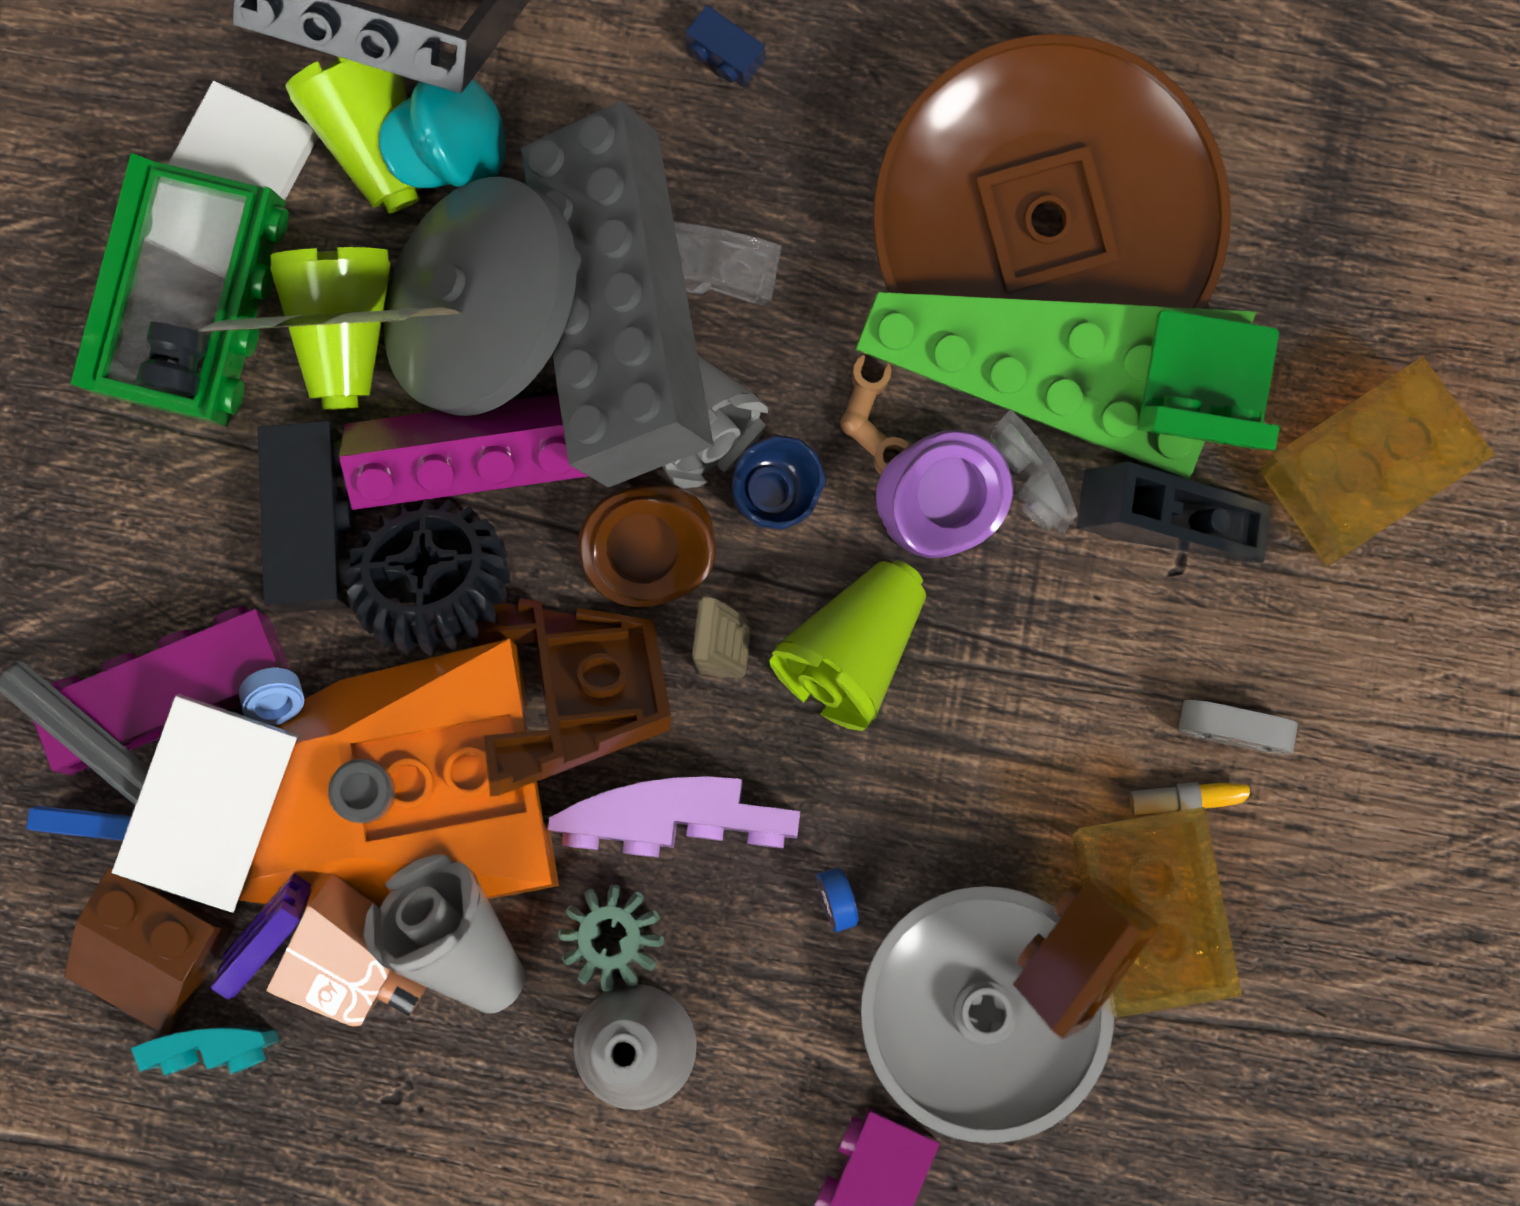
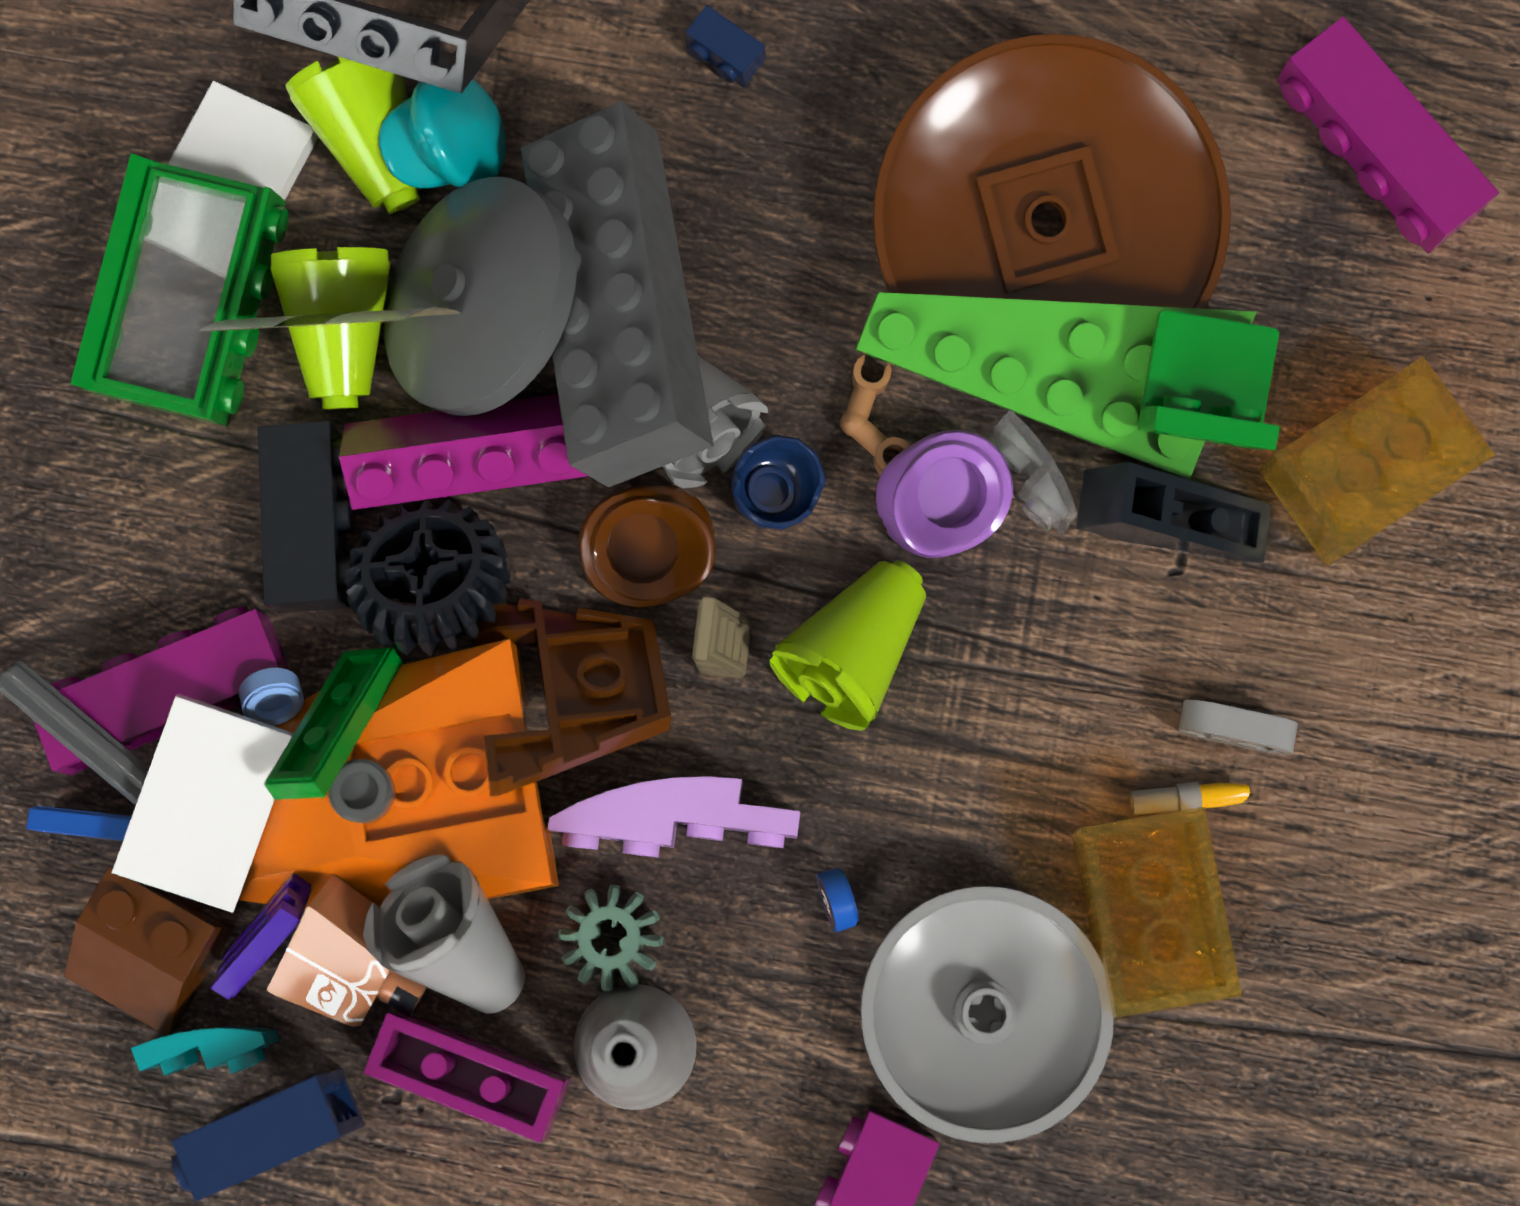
black wheel [136,321,211,396] -> none
clear slope [674,222,782,306] -> none
reddish brown slope [1013,879,1162,1039] -> none
none -> dark blue window [171,1069,365,1202]
none -> green tile [263,648,403,800]
none -> magenta brick [363,1011,572,1143]
none -> magenta brick [1277,16,1499,254]

